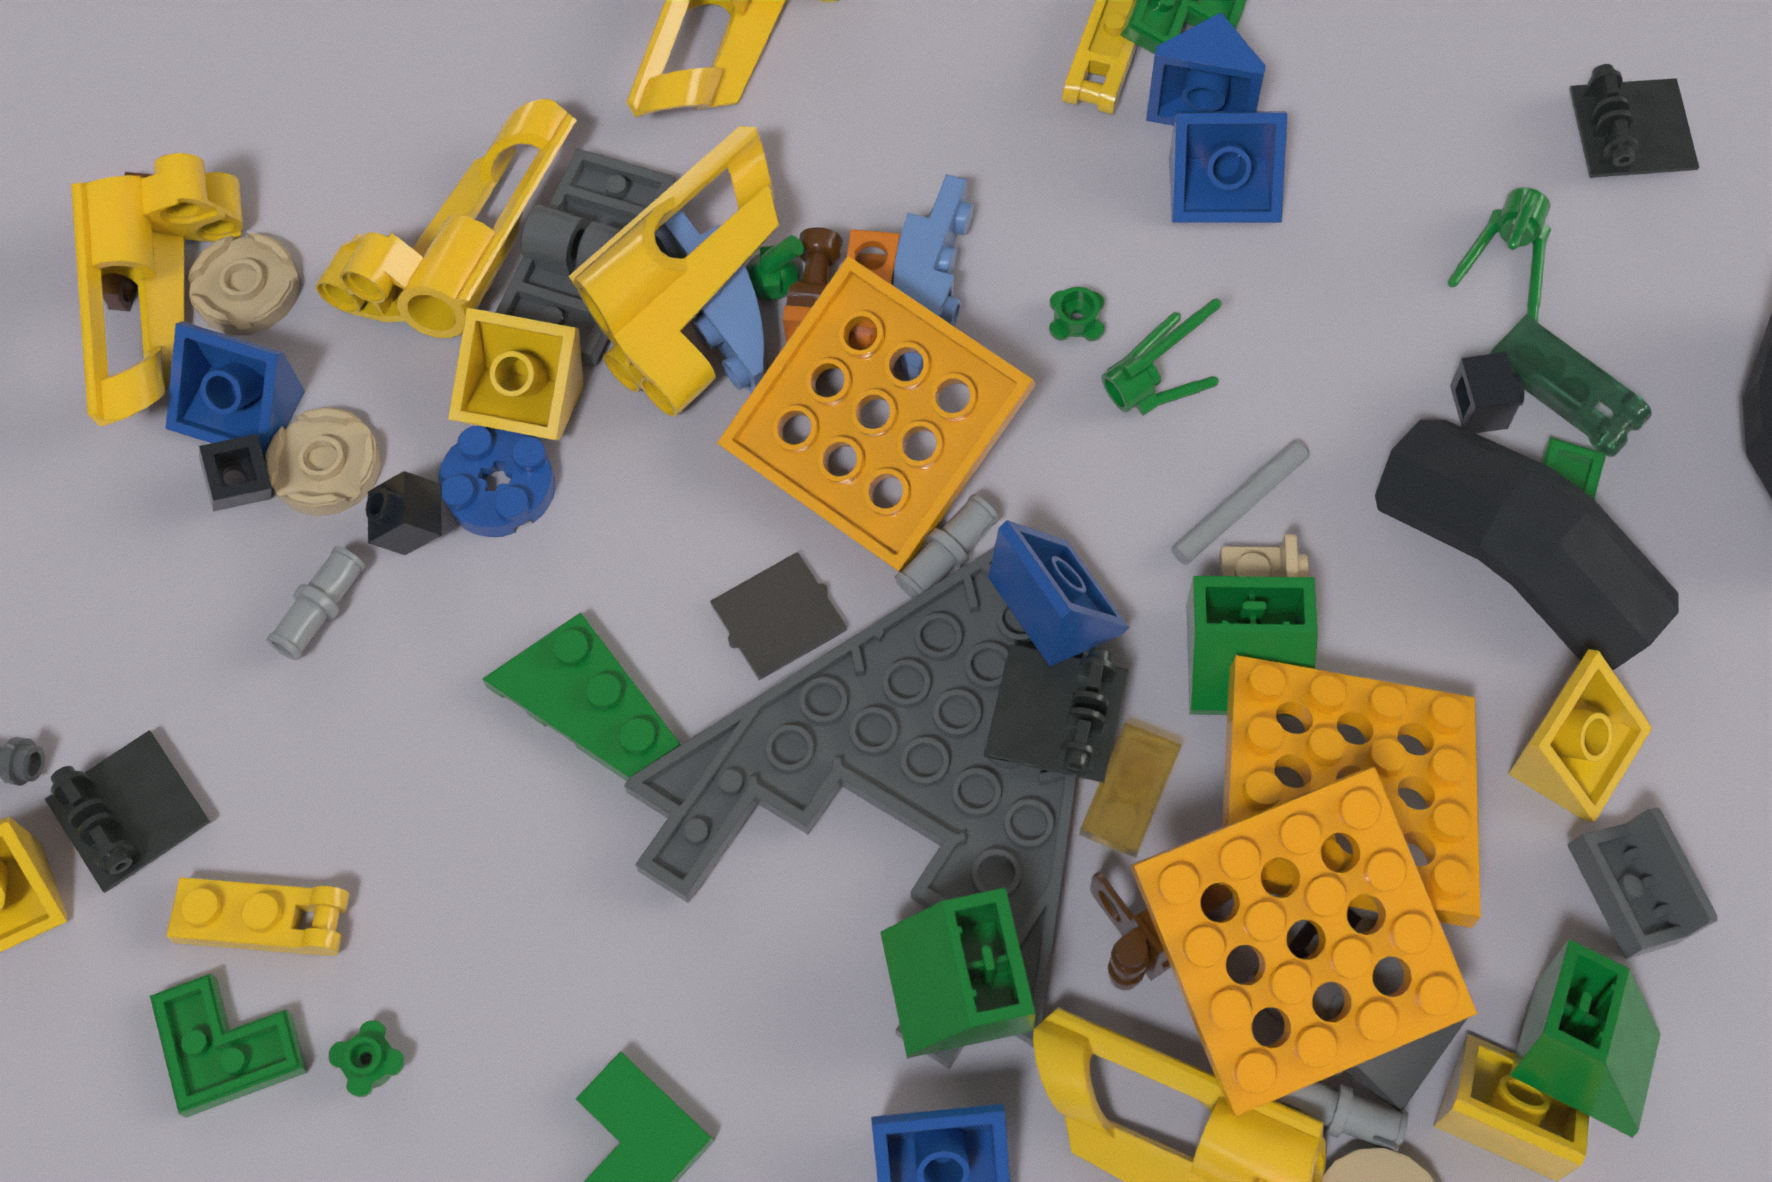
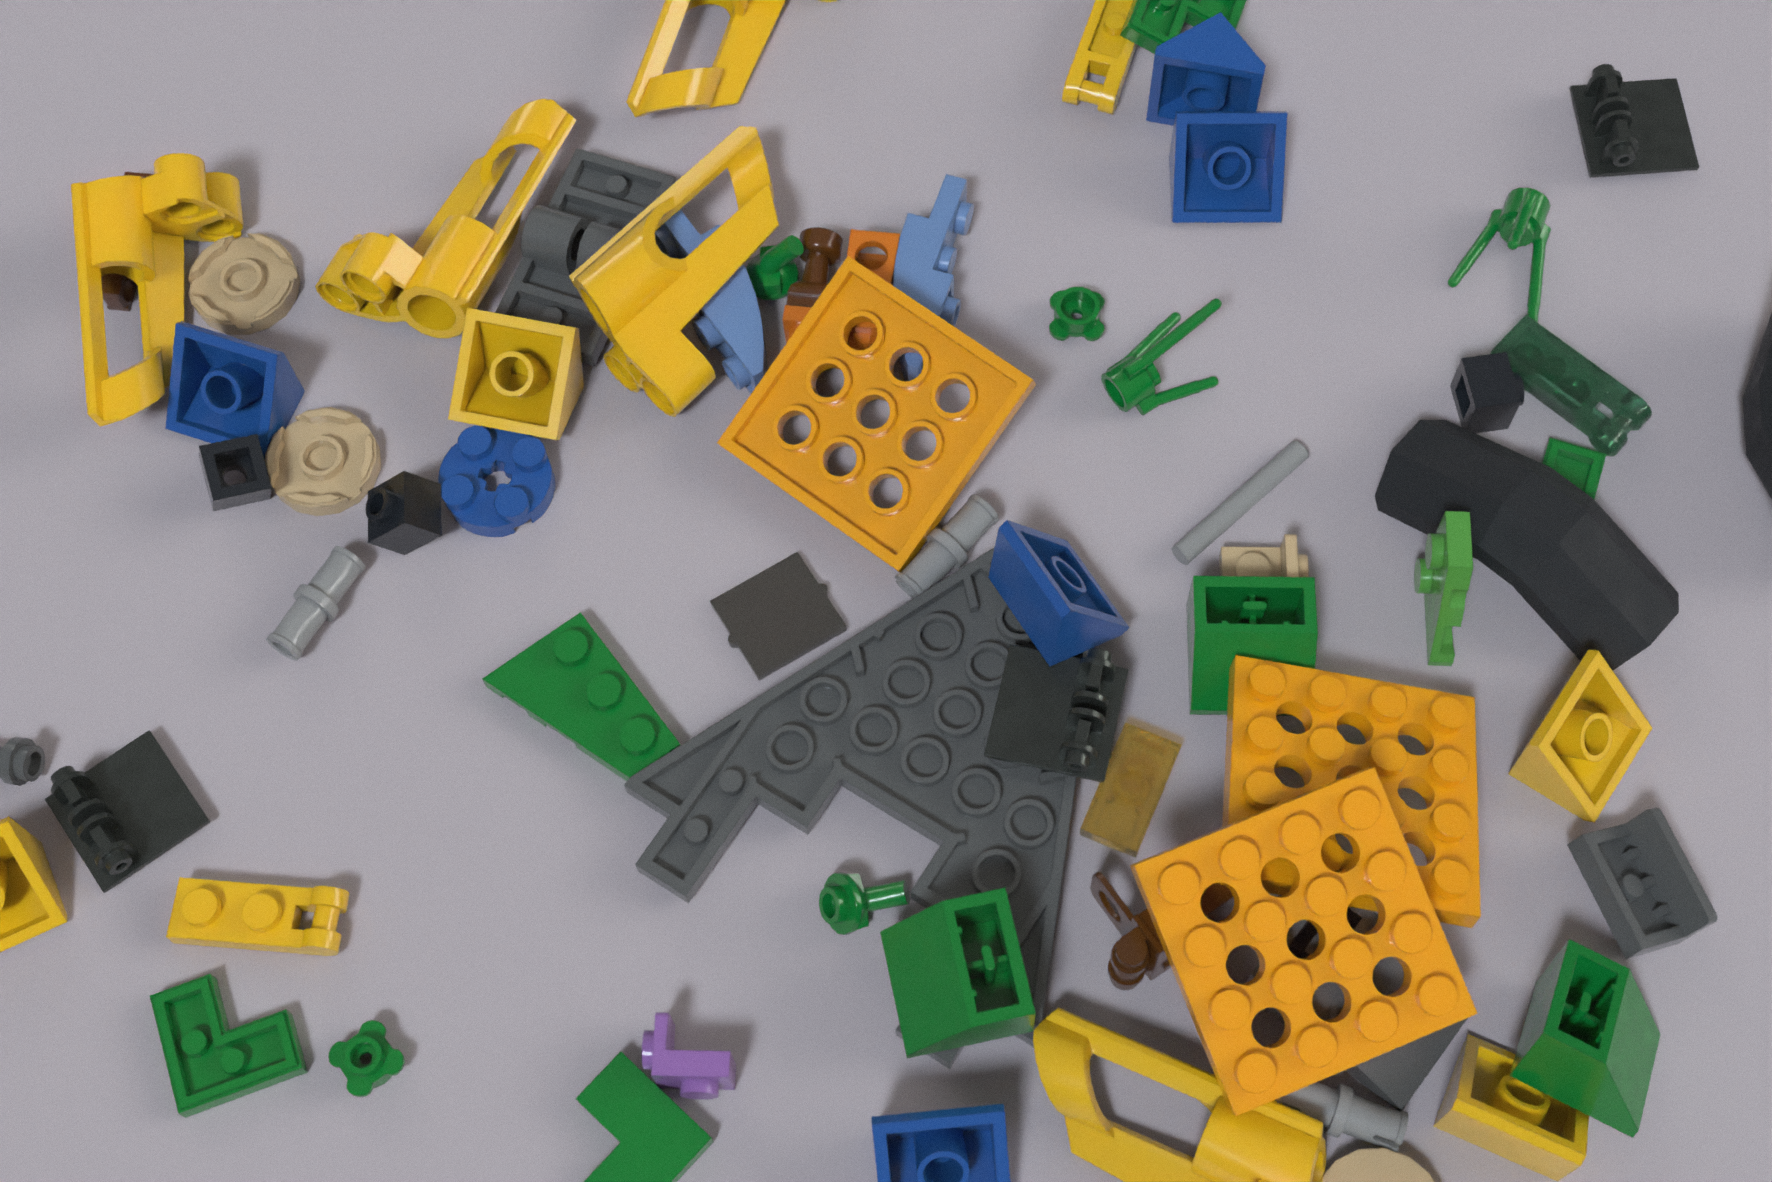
none -> medium lavender bracket [642,1012,736,1100]
none -> green plate [819,872,910,935]
none -> bright green wing [1414,511,1473,666]

